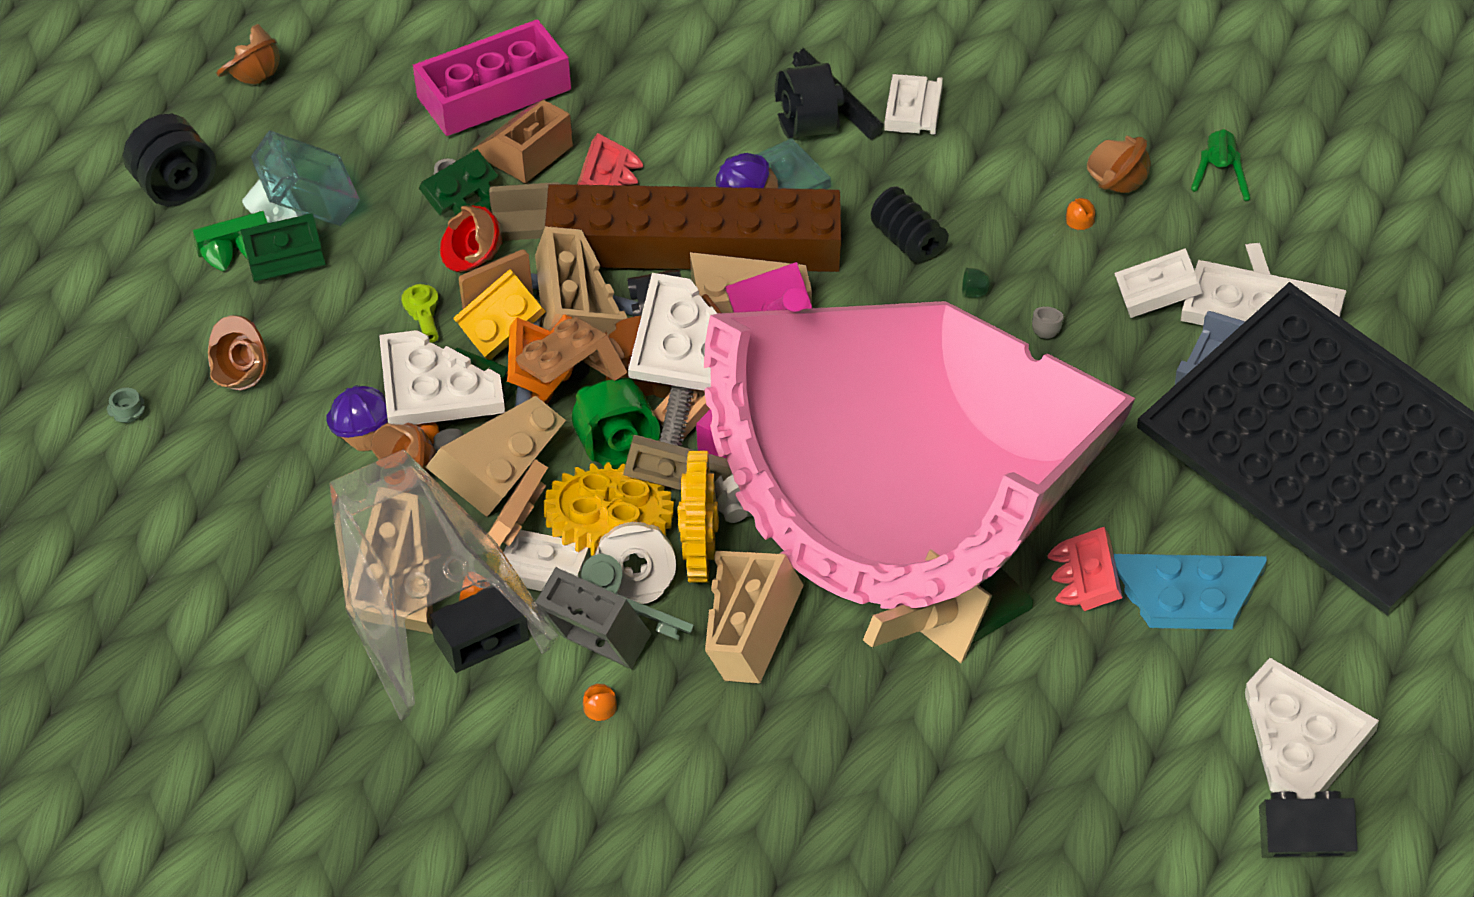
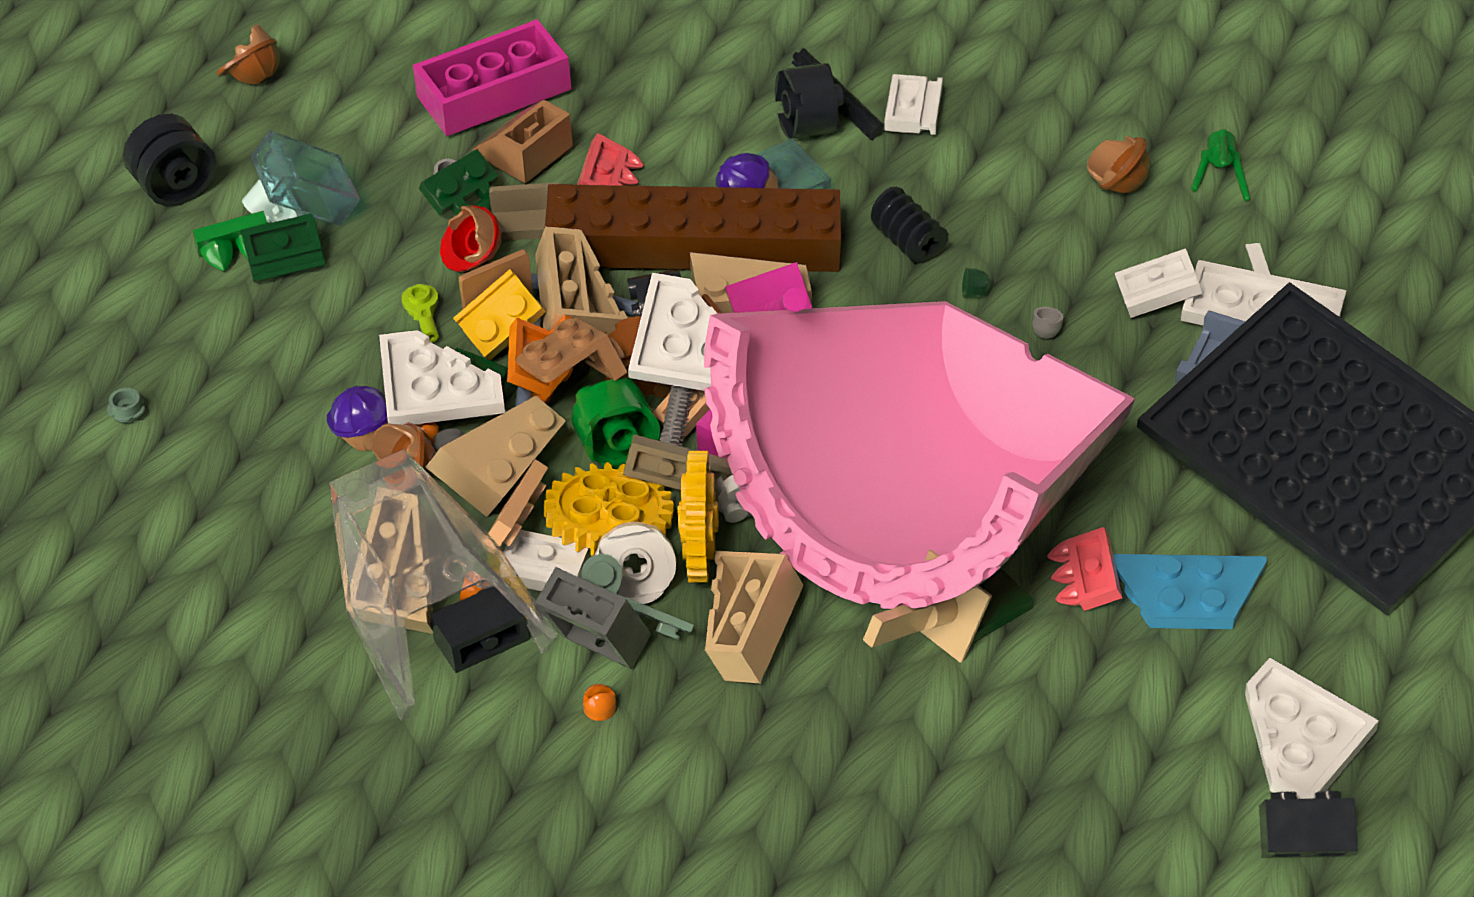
dark orange piece [208,315,269,391] -> none
orange hinge [1066,198,1095,230] -> none

